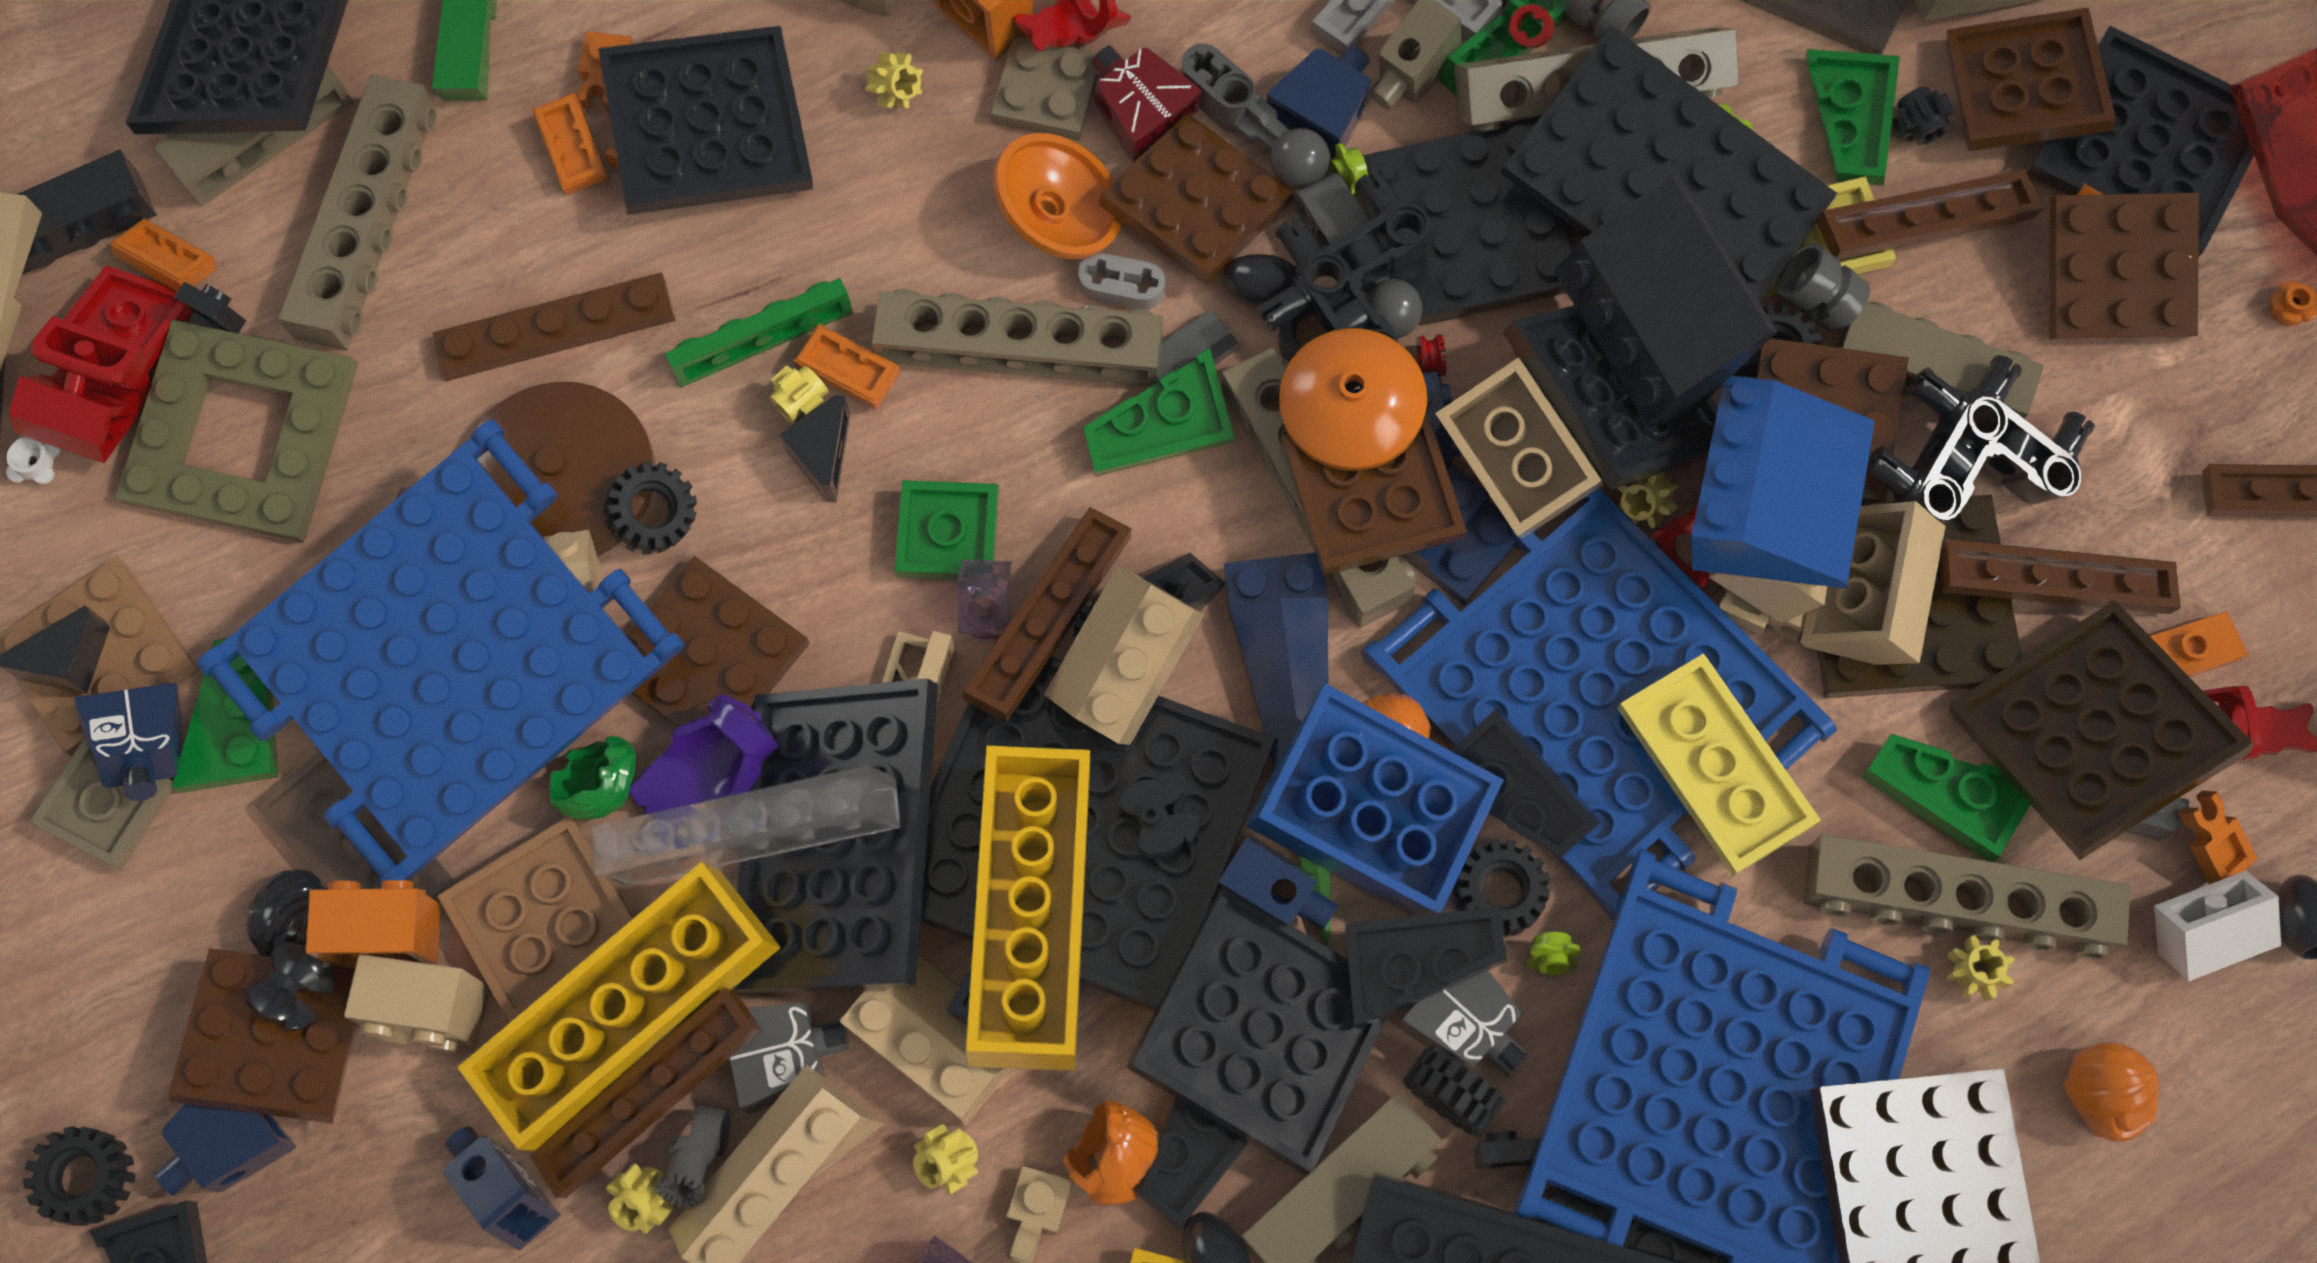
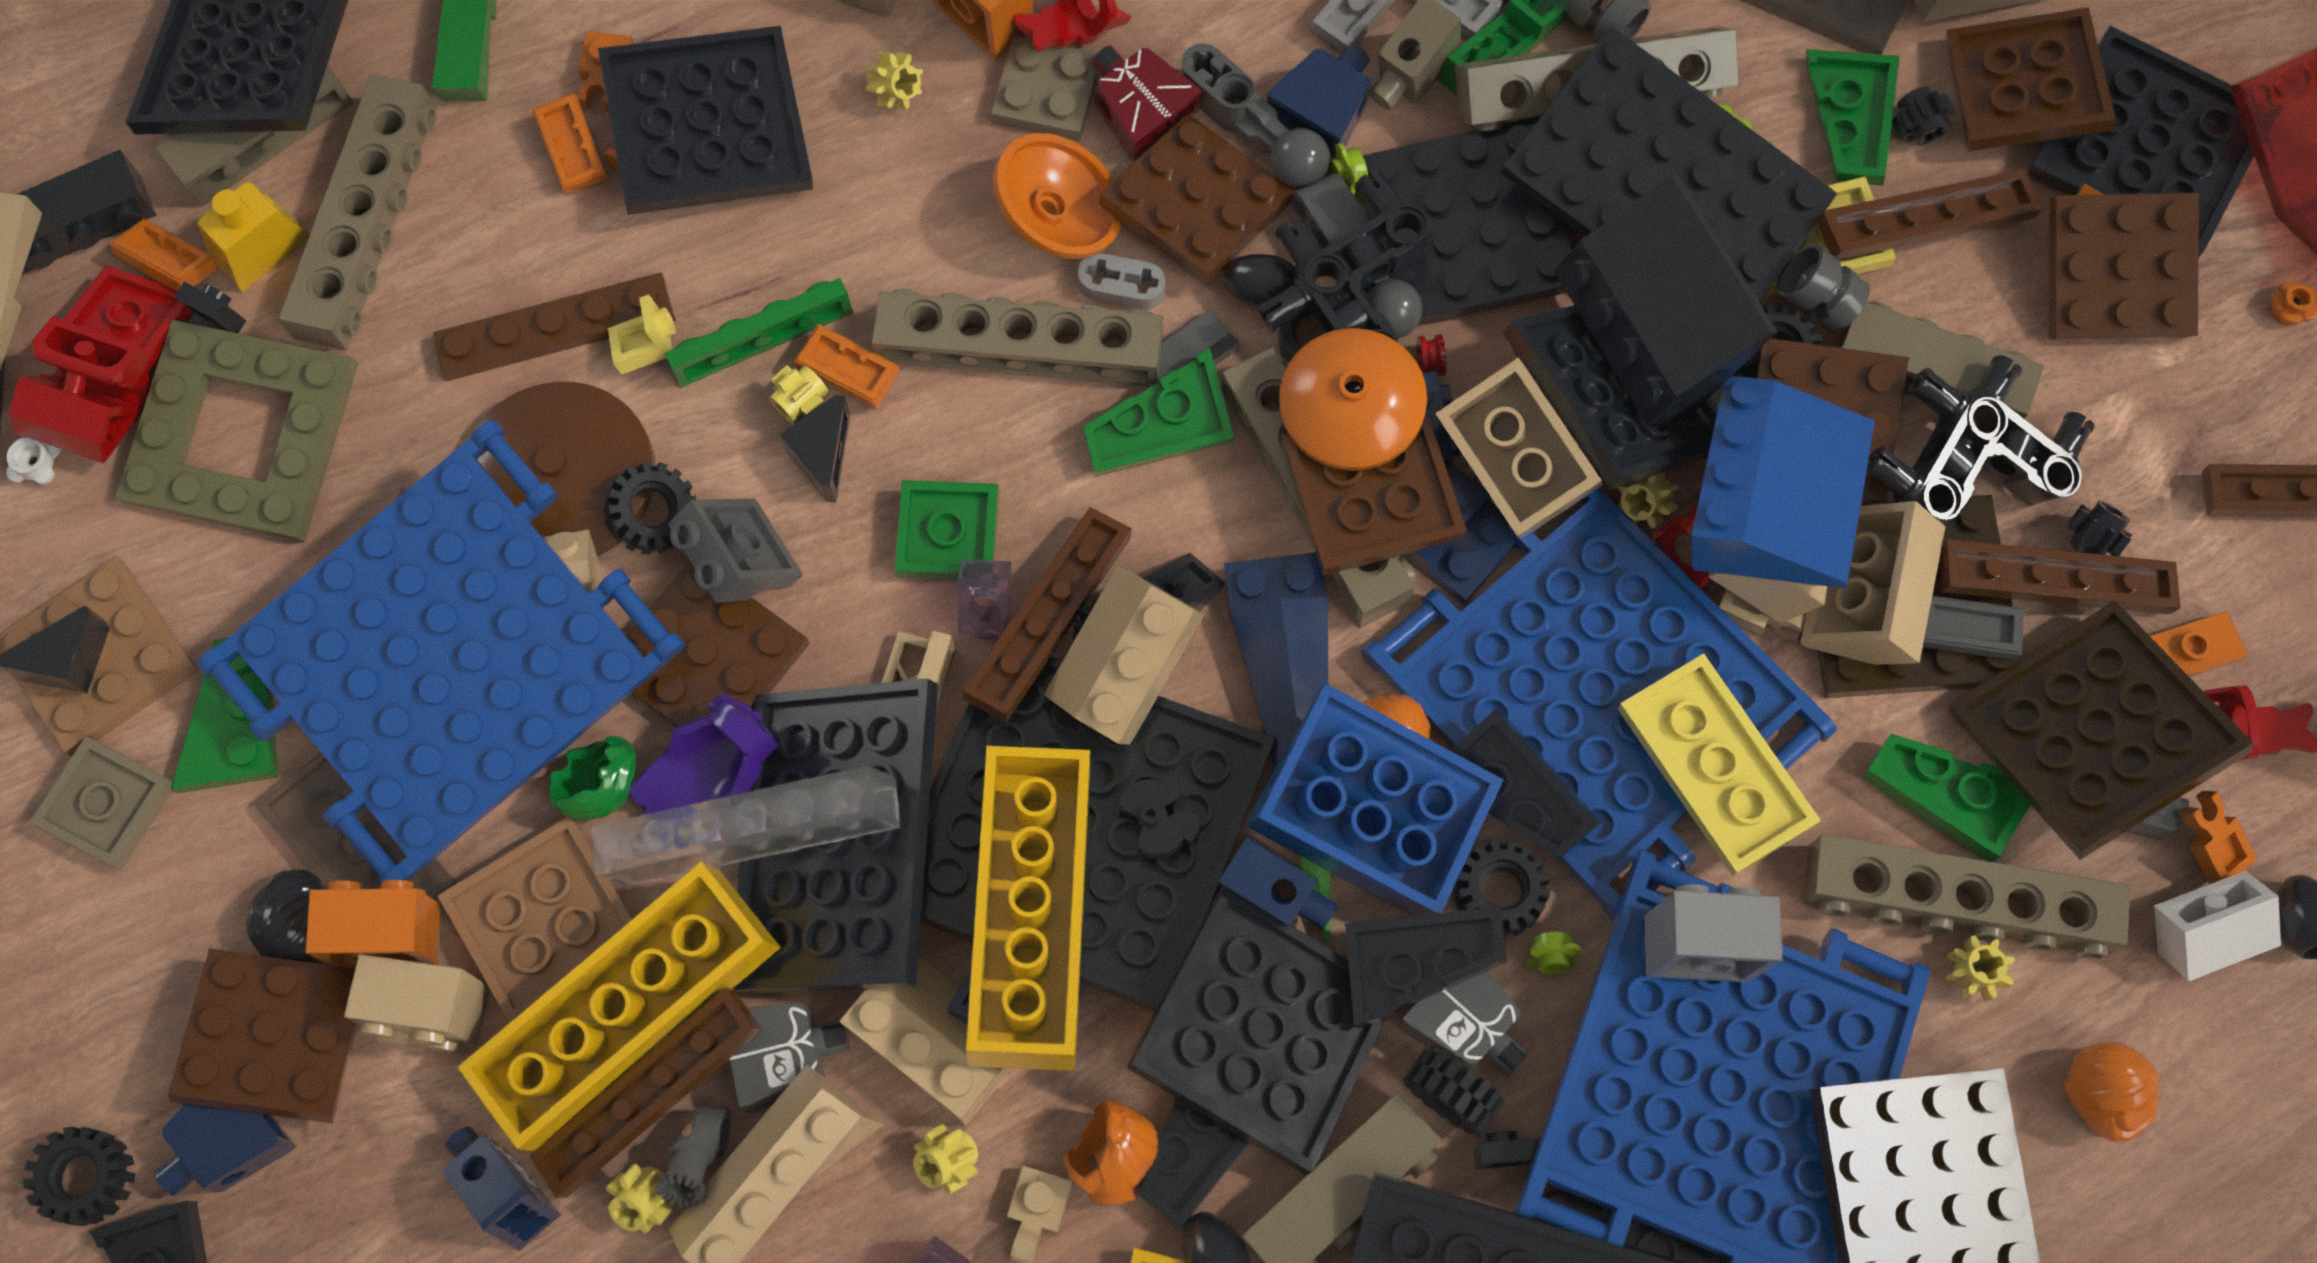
dark blue torso [74,682,183,801] -> none
black piece [246,941,335,1031] -> none
red bush [1509,4,1555,49] -> none
none -> yellow torso [197,181,310,293]
none -> light yellow bracket [608,294,676,375]
none -> dark grey plate [668,499,803,603]
none -> light grey brick [1644,884,1783,983]
none -> dark grey tile [1923,596,2024,660]
none -> black gear [2067,501,2132,556]

